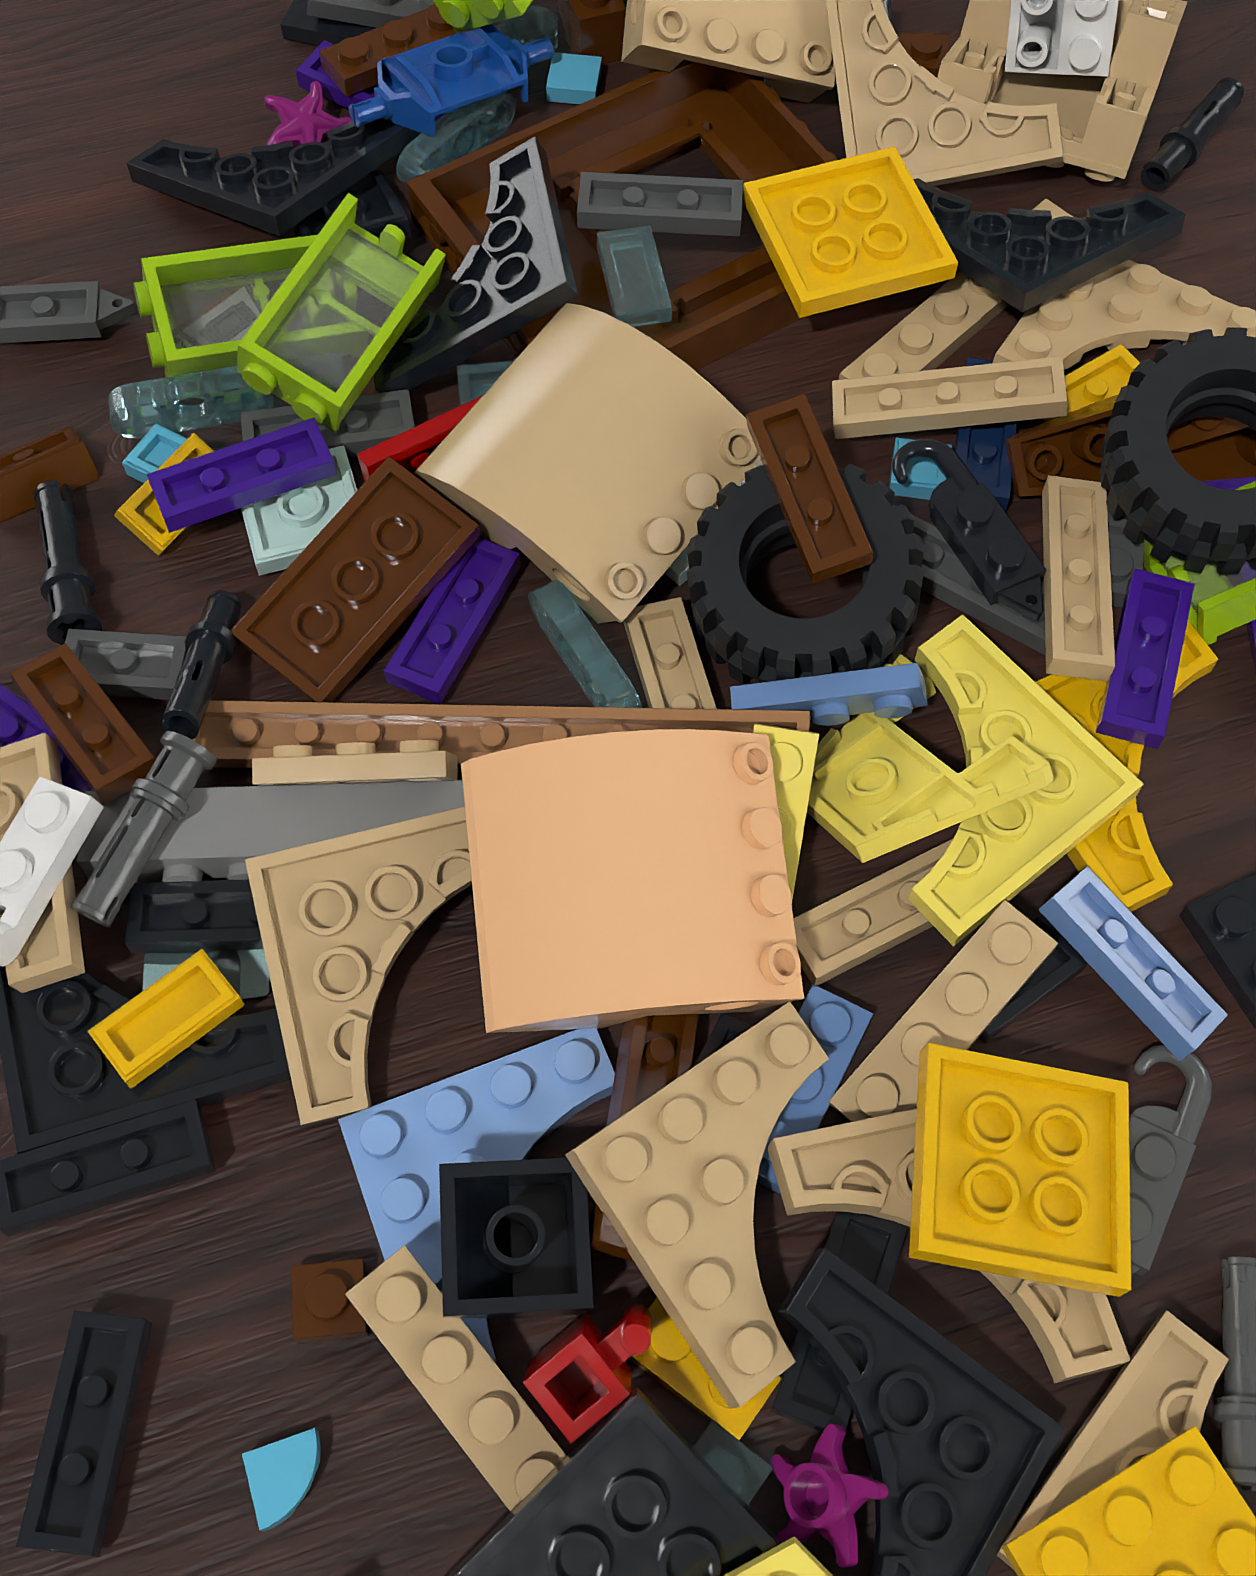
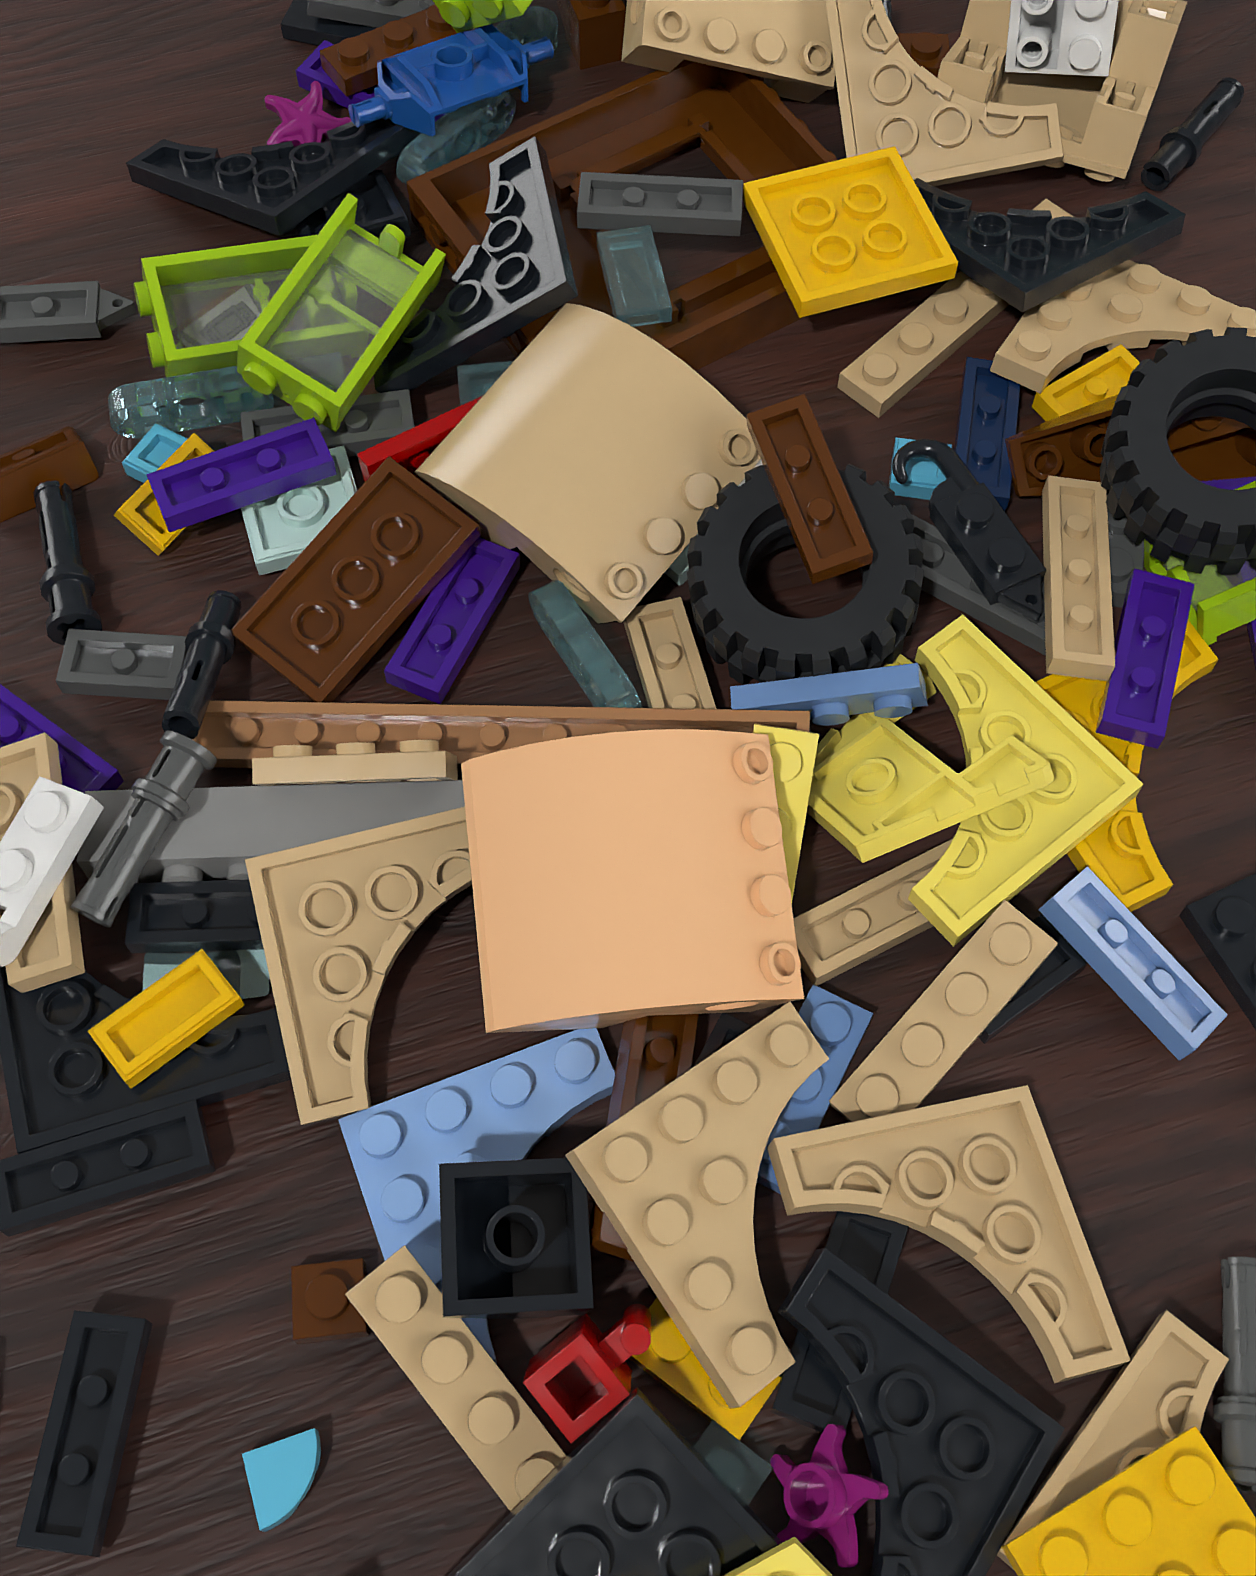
reddish brown plate [9,643,155,805] -> none
medium azure tile [546,52,602,105] -> none
tan plate [832,356,1067,439] -> none
yellow plate [909,1043,1131,1297] -> none
dark grey plate [1129,1045,1212,1276] -> none

